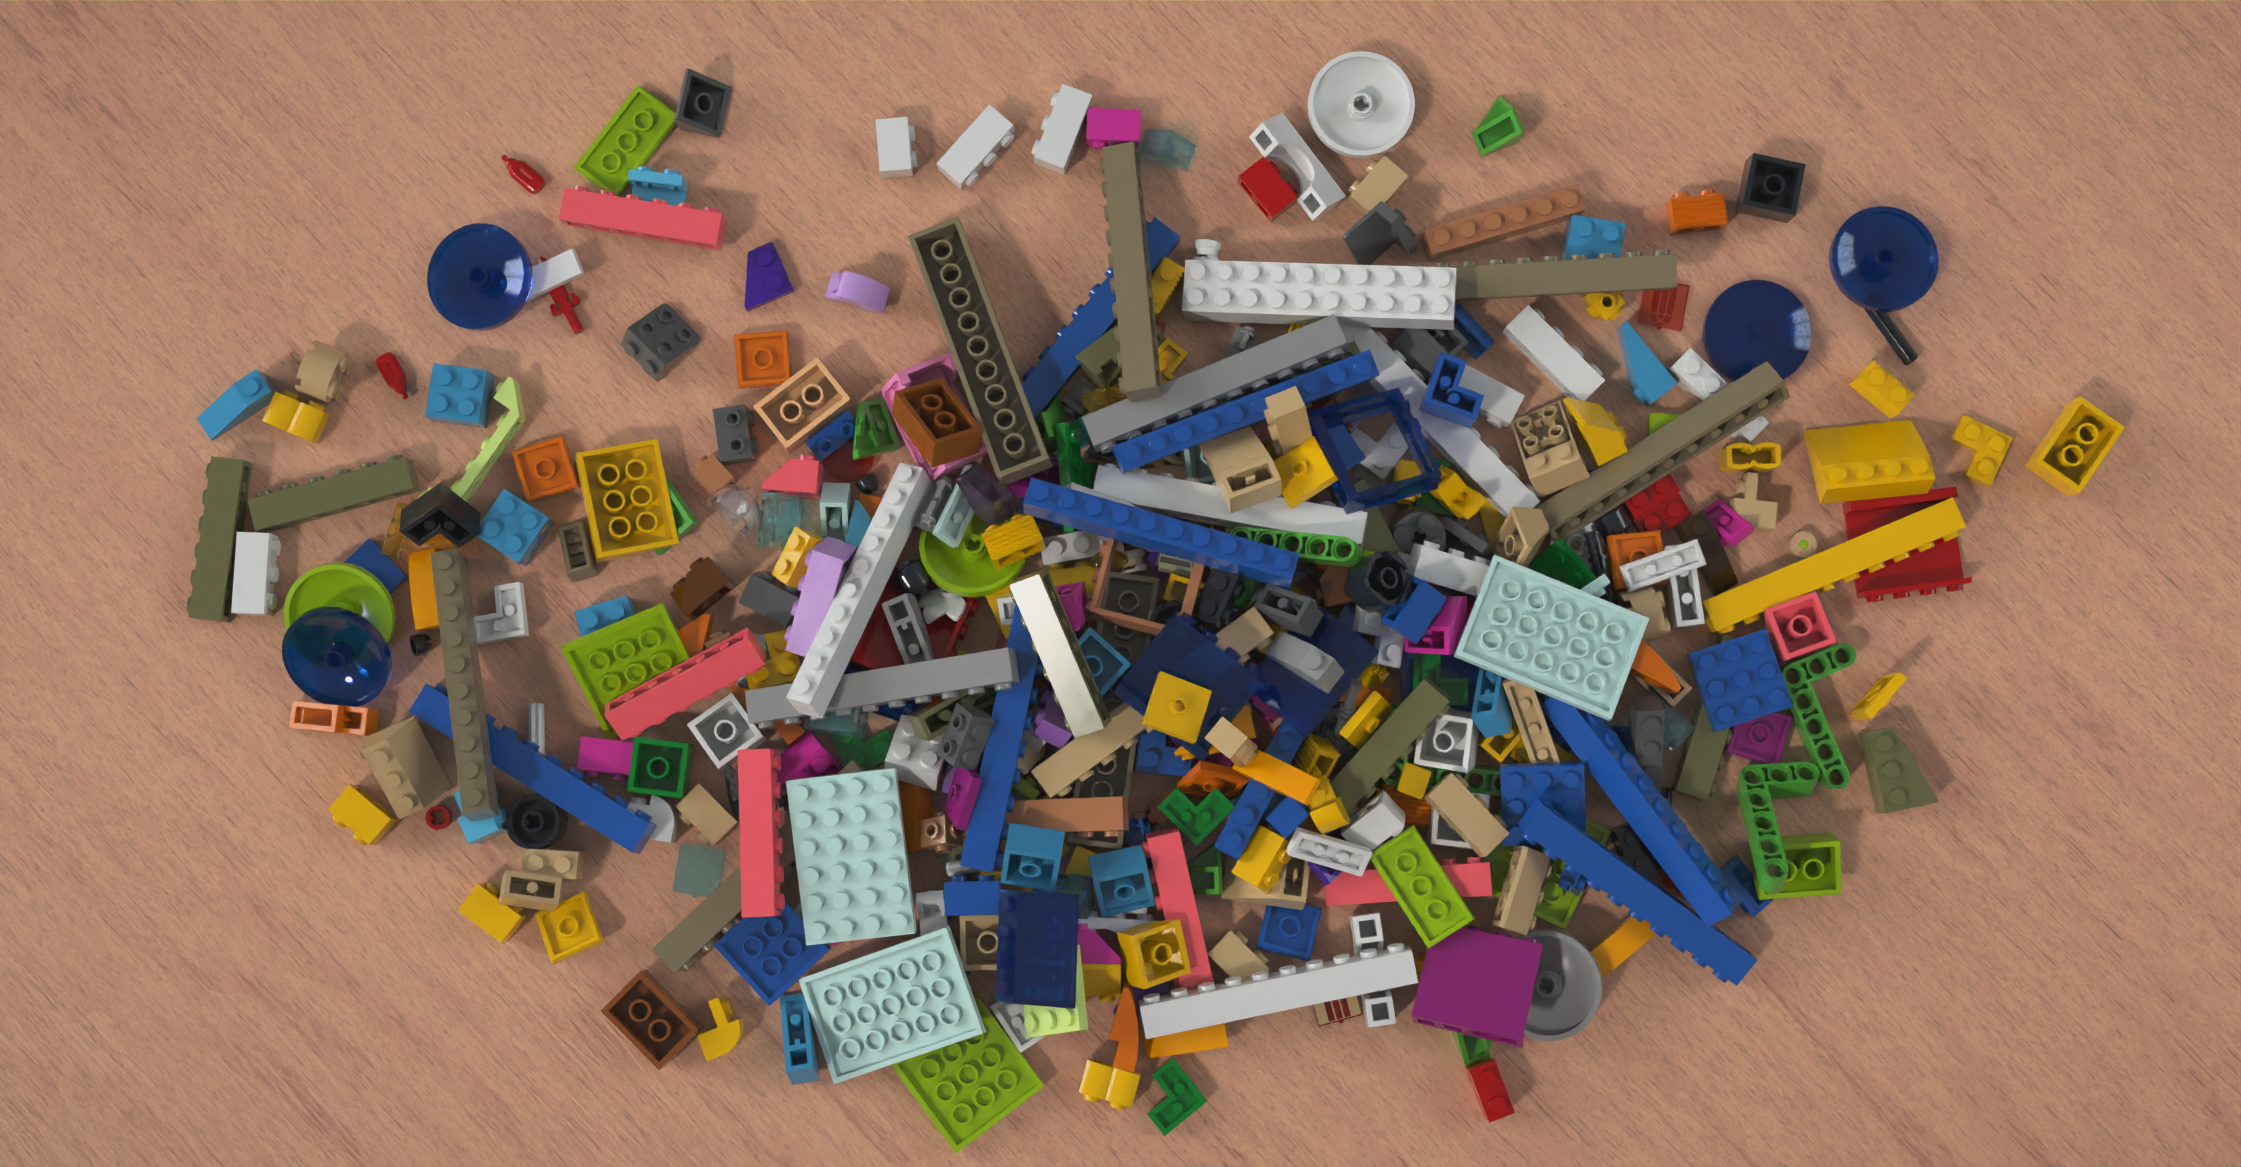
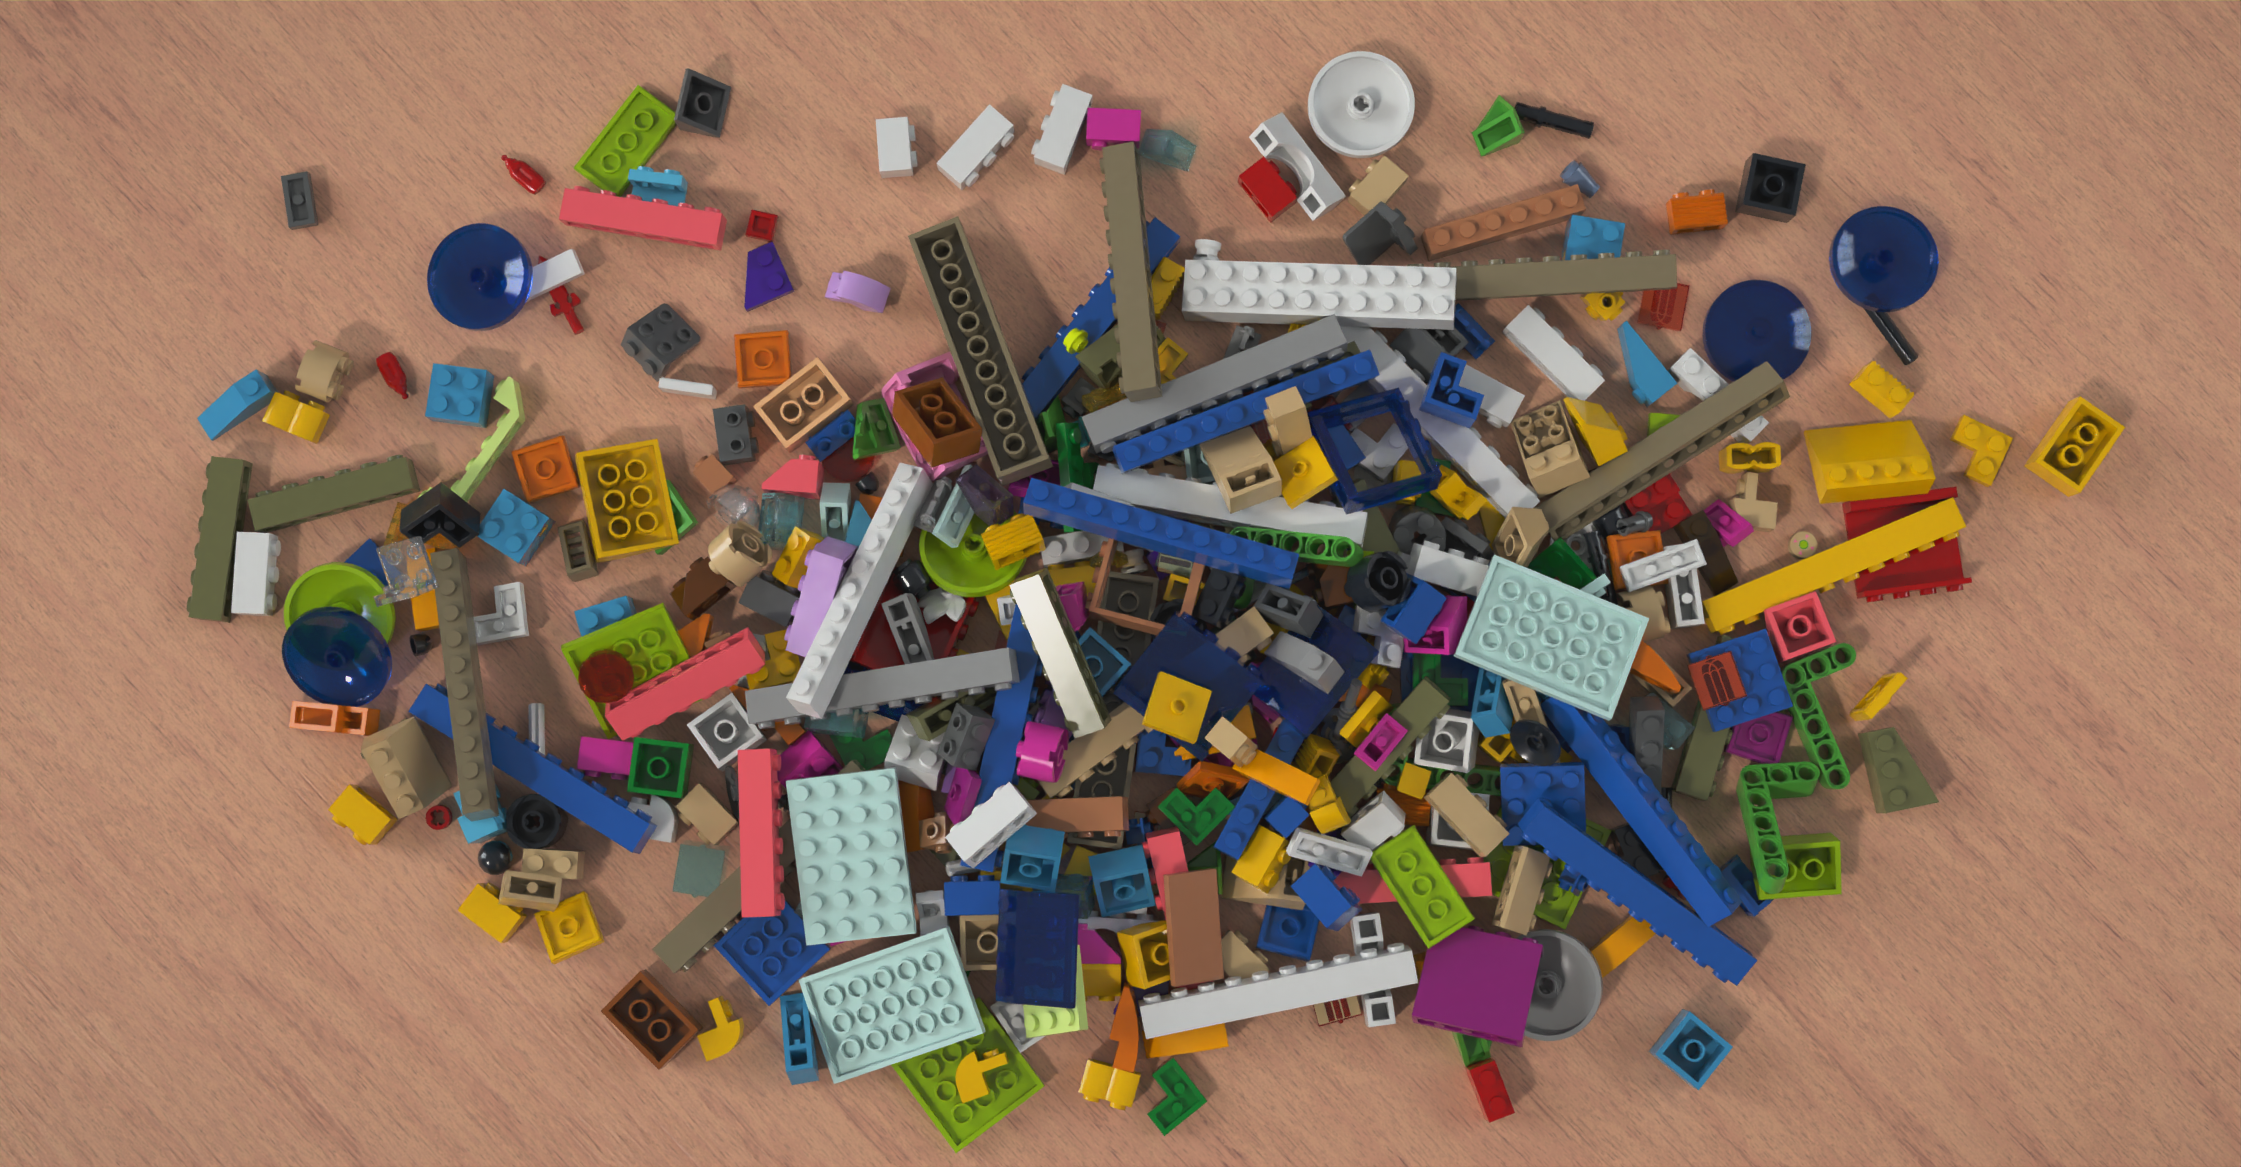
none -> dark grey plate [281,171,318,230]
none -> clear bracket [373,536,439,607]
none -> black piece [478,840,513,875]
none -> clear red tile [578,649,634,703]
none -> white tile [658,377,717,400]
none -> tan brick [708,521,772,587]
none -> red tile [745,210,779,242]
none -> white brick [945,782,1037,868]
none -> yellow brick [956,1048,1009,1104]
none -> dark pink brick [1016,721,1069,783]
none -> neon yellow plate [1063,328,1088,354]
none -> nougat tile [1163,868,1224,987]
none -> blue brick [1291,864,1362,931]
none -> dark pink slope [1354,713,1408,771]
none -> black dish [1510,719,1561,766]
none -> black pin [1514,102,1594,139]
none -> sand blue cone [1560,160,1600,198]
none -> dark grey pin [1616,511,1653,536]
none -> dark azure brick [1648,1009,1733,1090]
none -> clear red piece [1687,651,1747,711]

